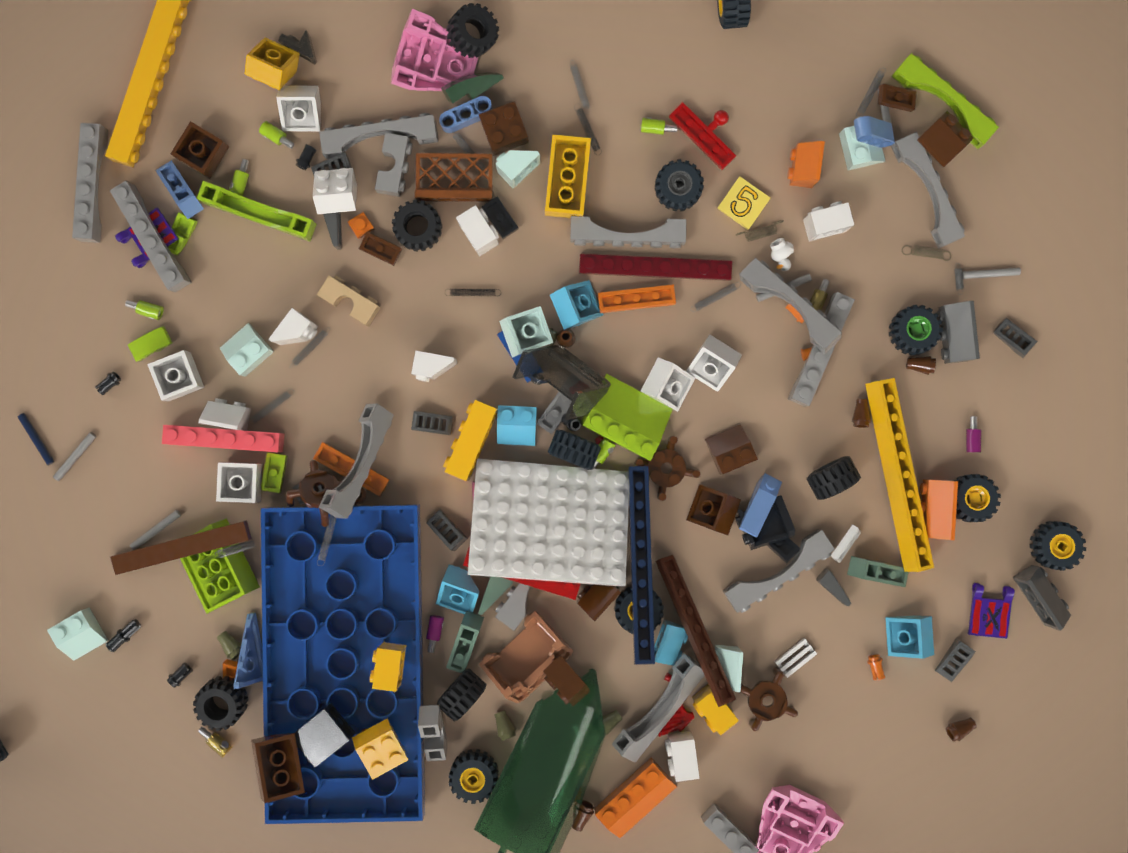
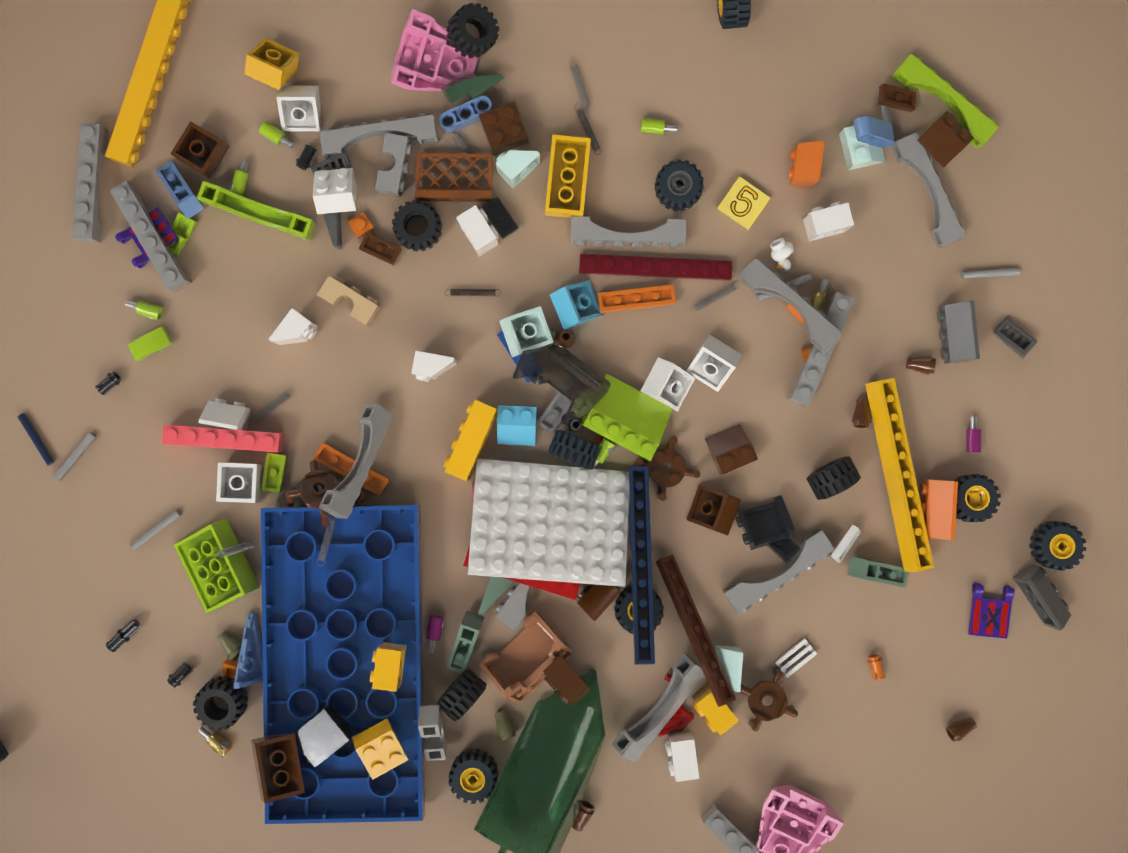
light aqua slope [47,608,108,661] -> none
reddish brown tile [110,520,252,575] -> none
white brick [147,350,204,401] -> none
light aqua slope [220,323,274,377] -> none
clear smoke slope [278,30,317,65] -> none
light grey piece [290,329,330,368] -> none
dark grey slope [411,411,453,435] -> none
dark grey slope [426,510,468,551] -> none
medium azure slope [436,564,480,614] -> none
olive cone [593,710,622,737] -> none
orange slope [594,757,677,838] -> none
medium azure slope [654,619,688,666] -> none
red plate [669,102,736,170] -> none
dark tan piece [736,220,784,242] -> none
medium blue slope [739,473,782,538] -> none
dark grey slope [816,568,852,606] -> none
light grey piece [856,68,886,117] -> none
medium azure slope [886,615,934,659] -> none
black wheel [889,305,943,355] -> none
dark tan piece [902,245,951,261] -> none
dark grey slope [935,639,976,682] -> none
light grey piece [954,263,964,295] -> none

